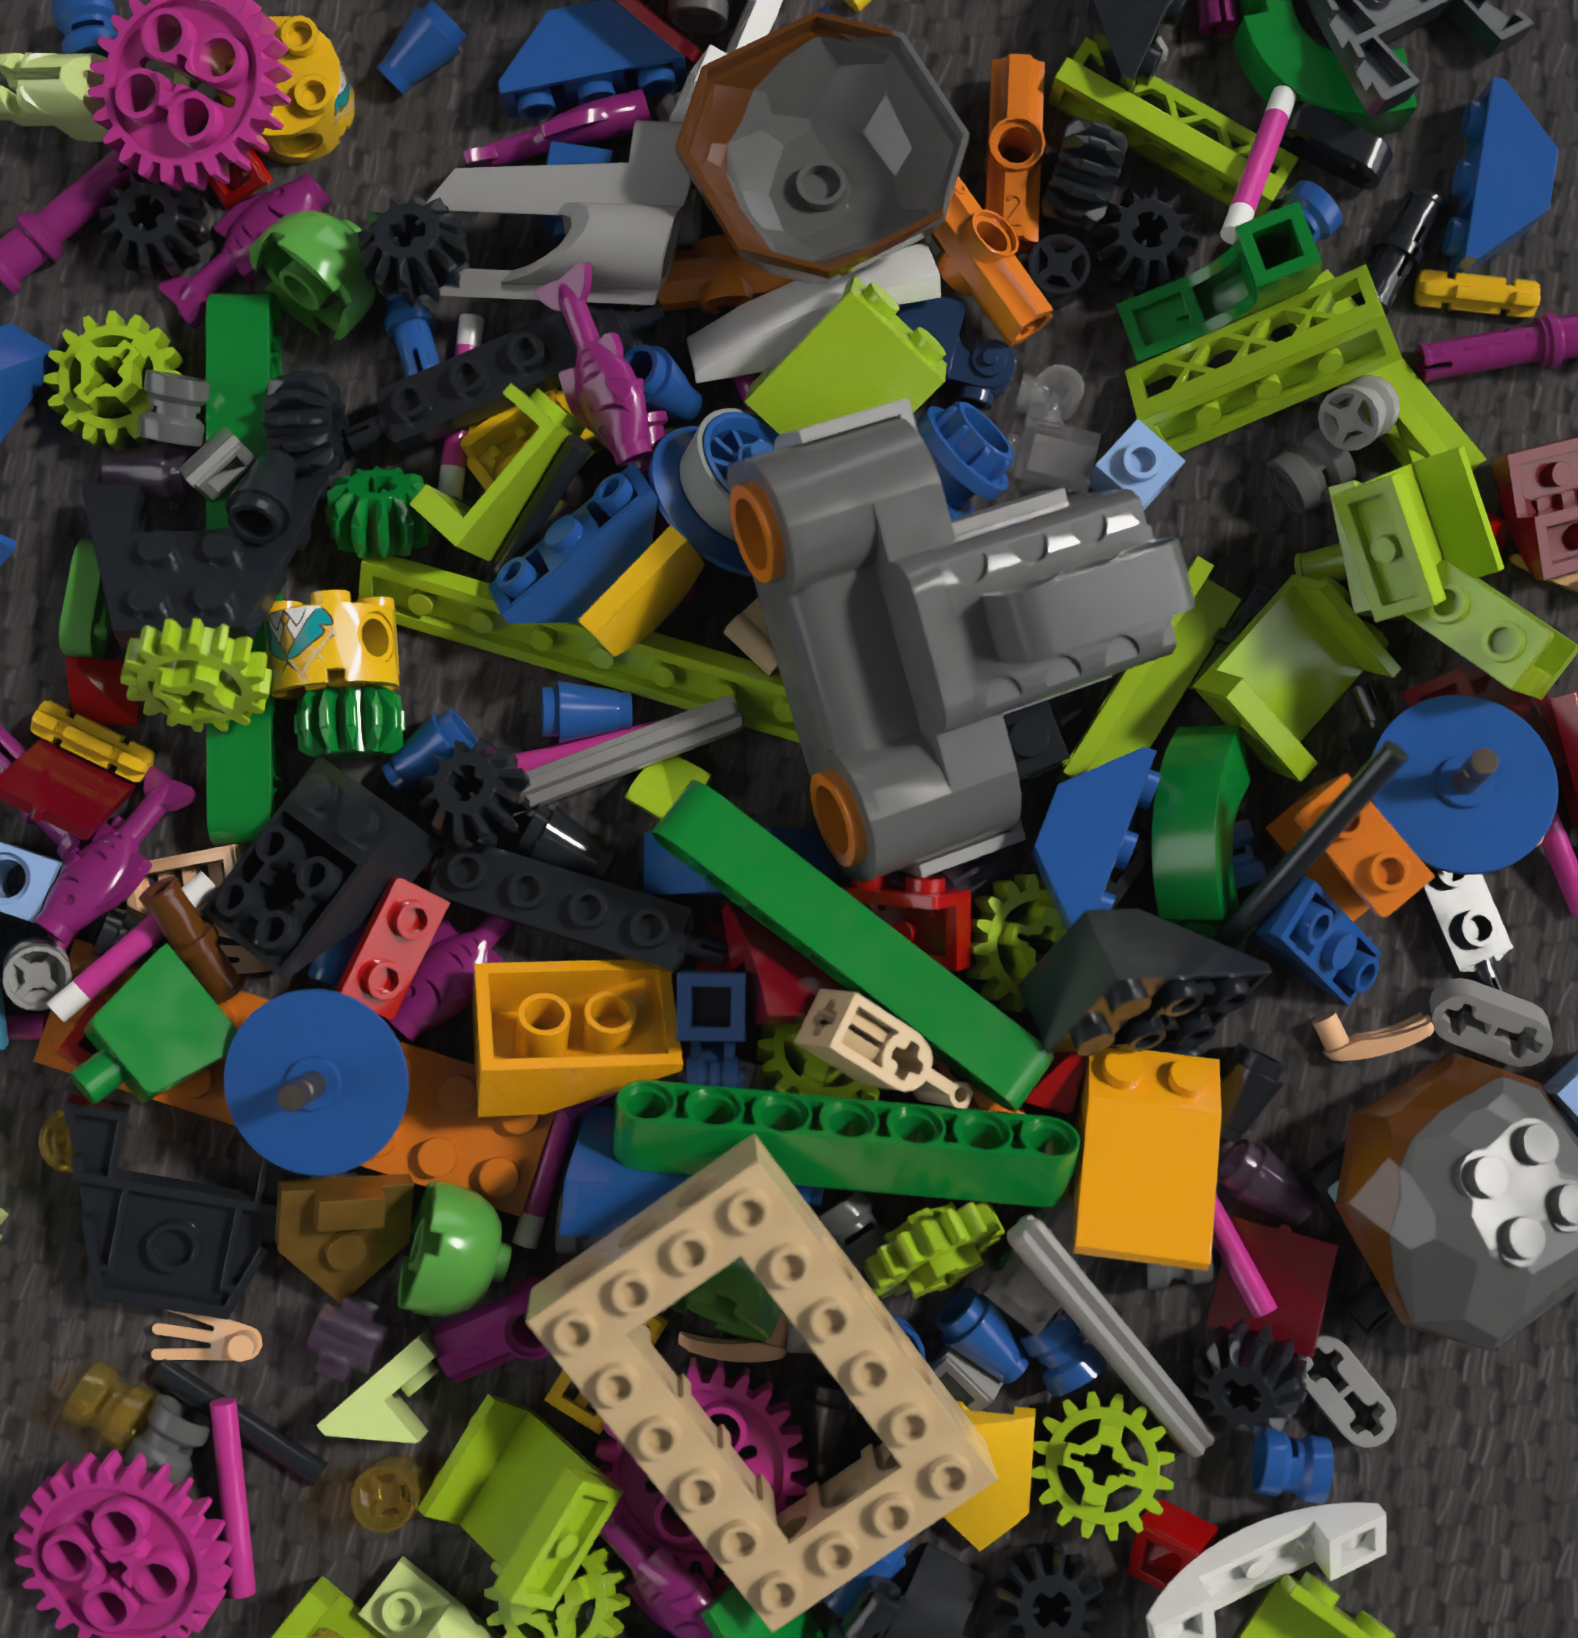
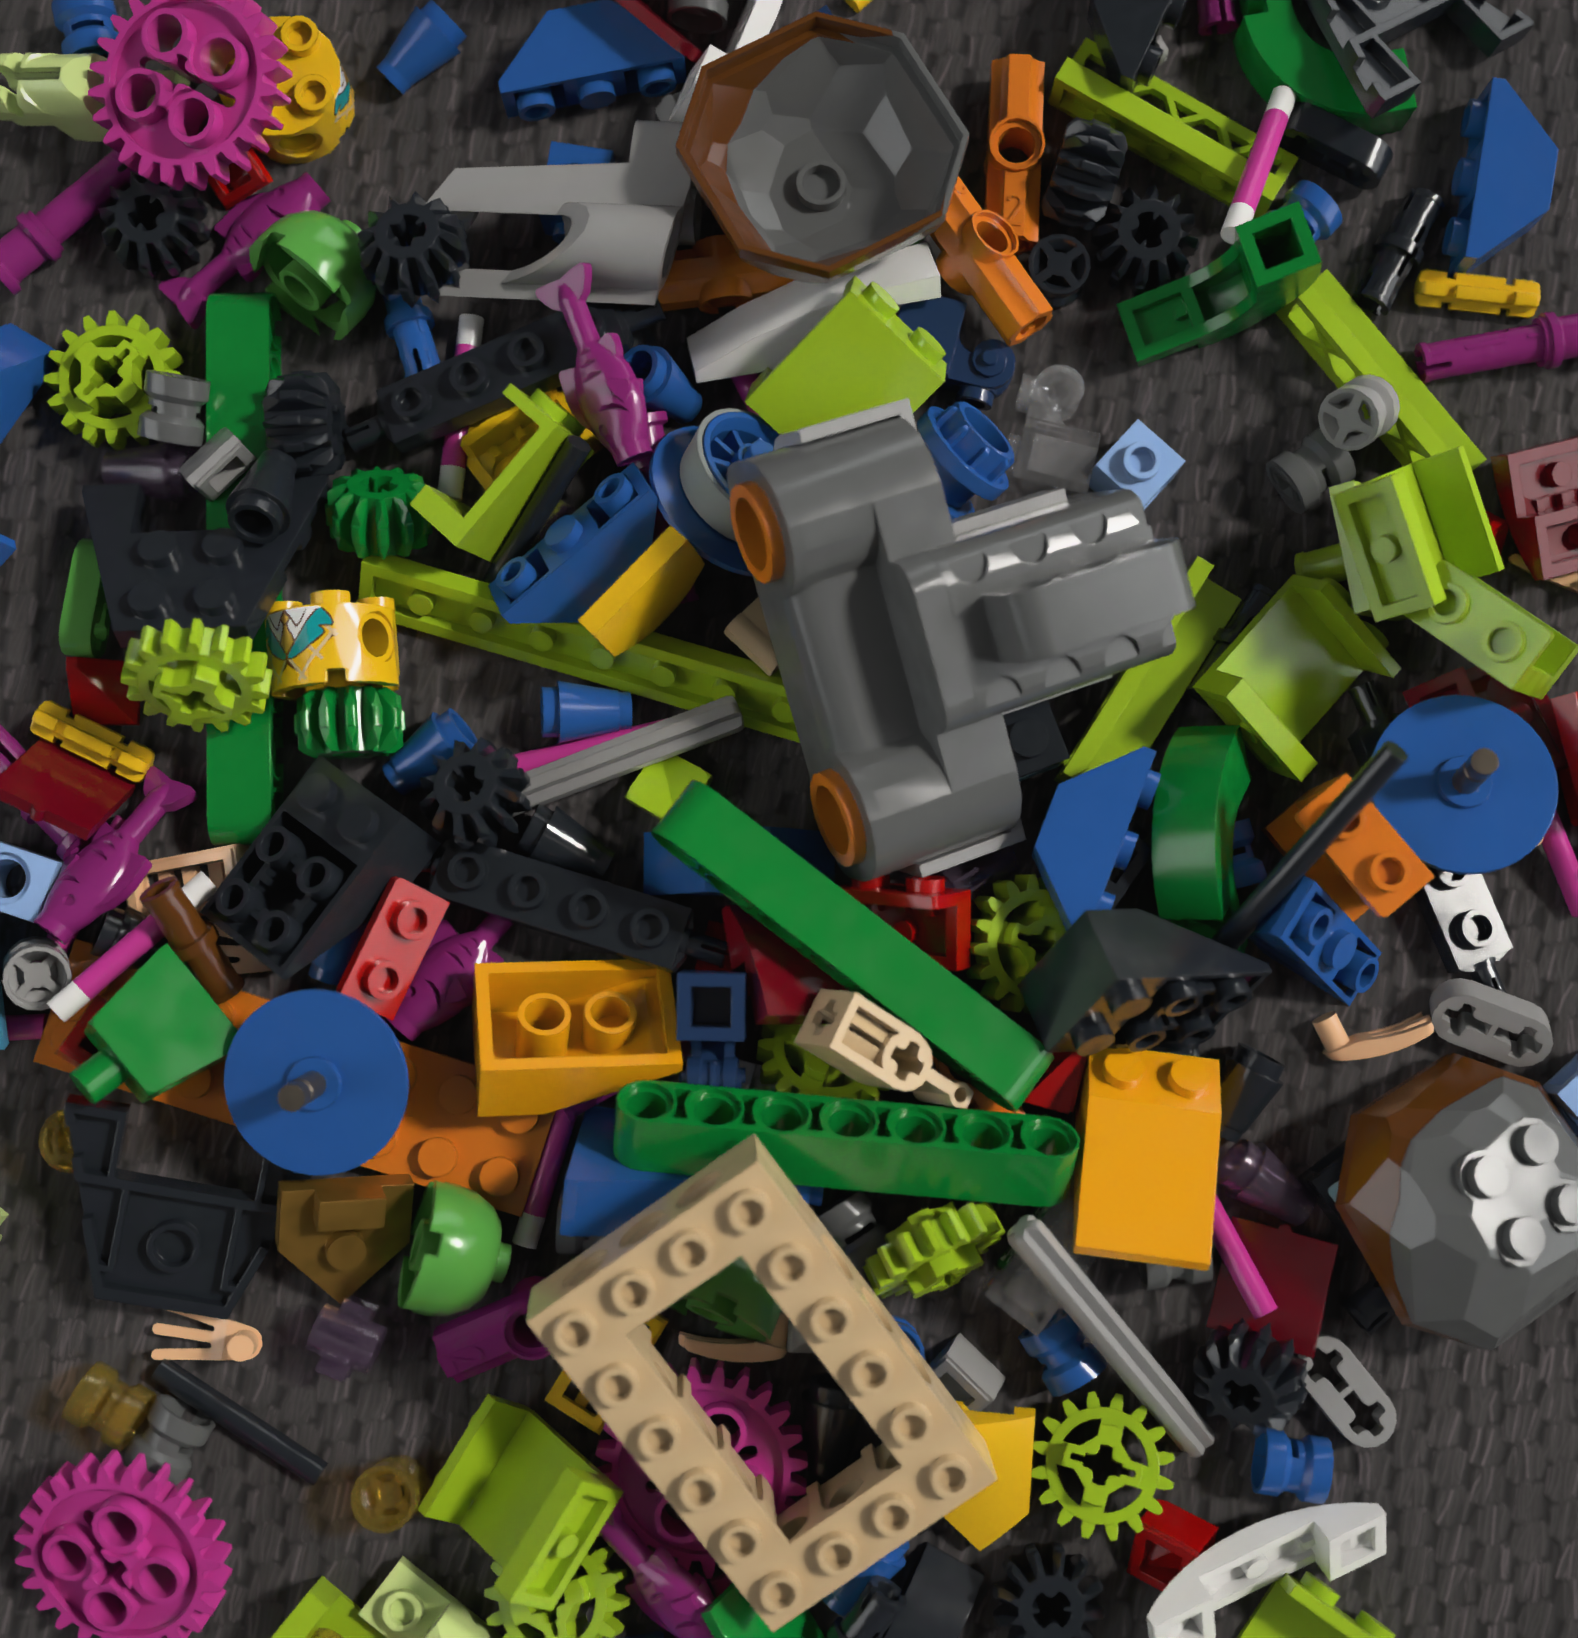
dark pink bar [209,1397,256,1599] -> none
yellowish green slope [316,1328,439,1443] -> none
magenta animal [462,88,652,168] -> none
blue cone [936,1288,1030,1384] -> none
lime fence [1125,264,1403,454] -> none

